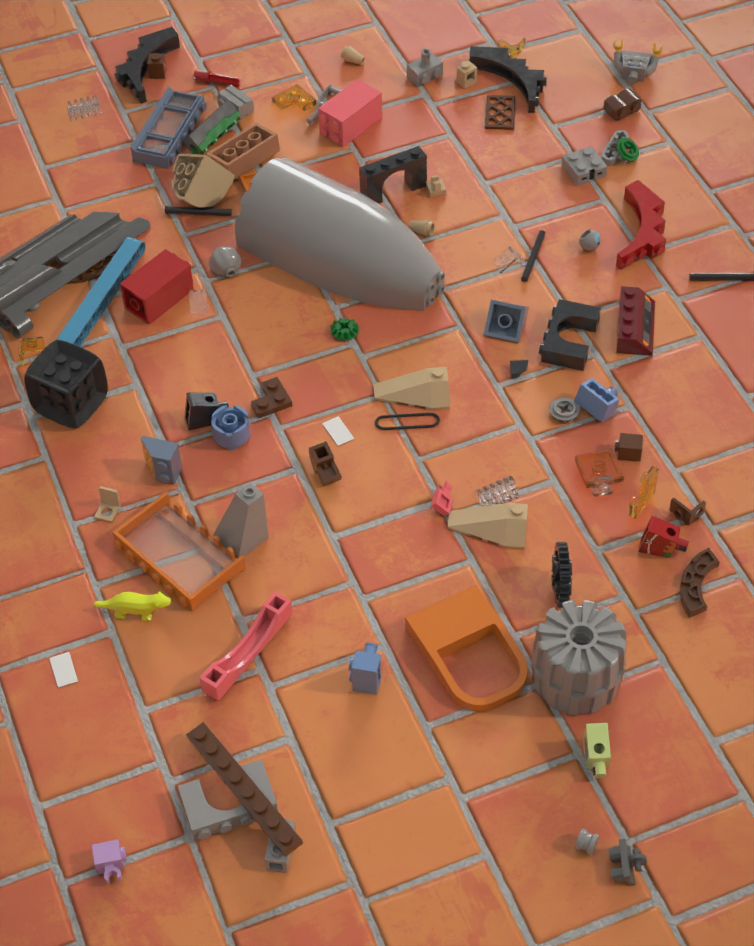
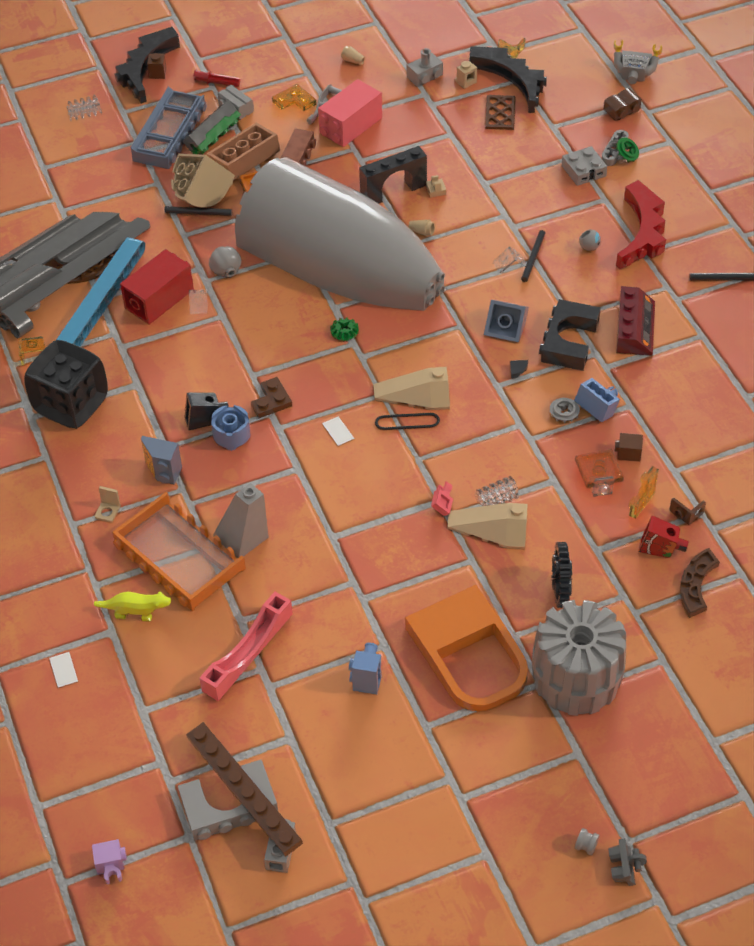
reddish brown brick [309,441,342,486] -> none
yellowish green torso [582,723,611,778] -> none
none -> copper brick [280,128,316,166]

